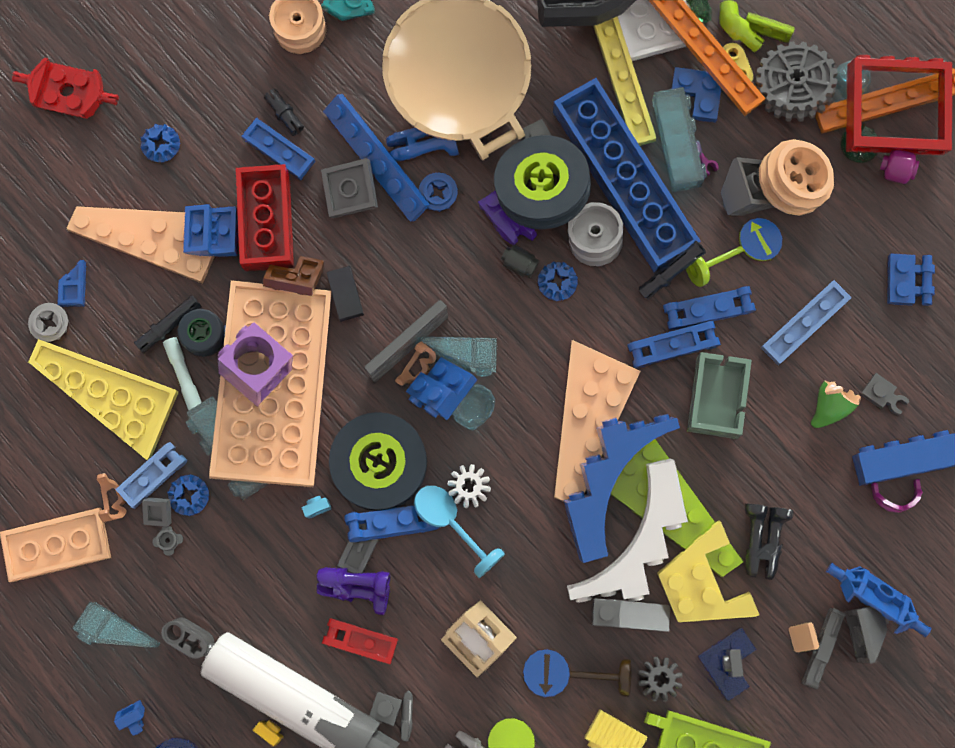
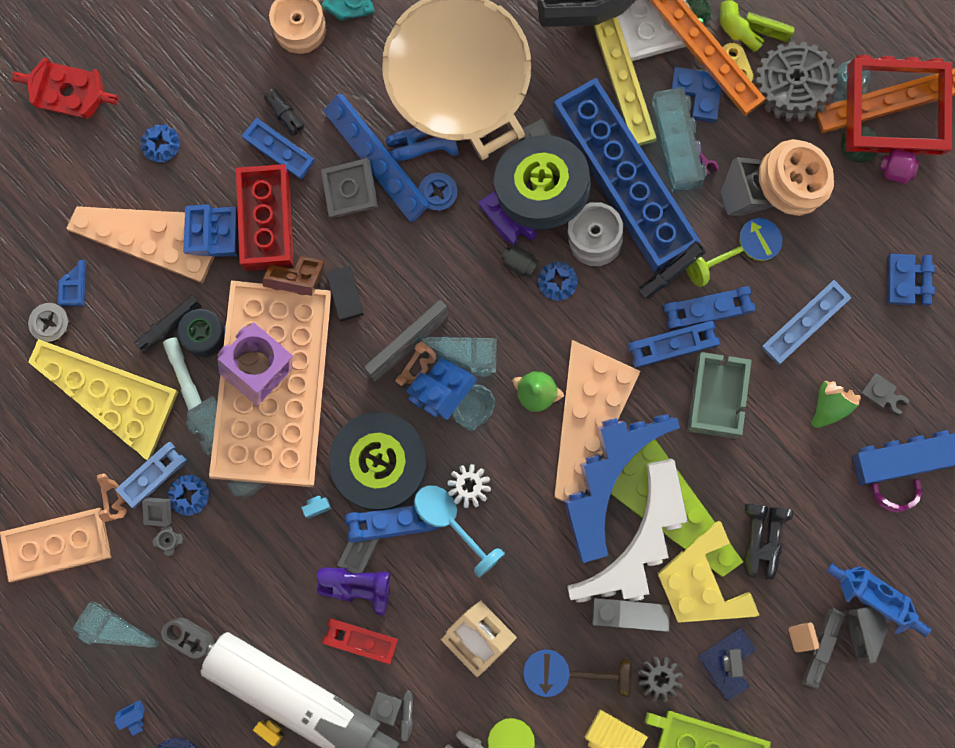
none -> bright green hat [512,371,564,412]

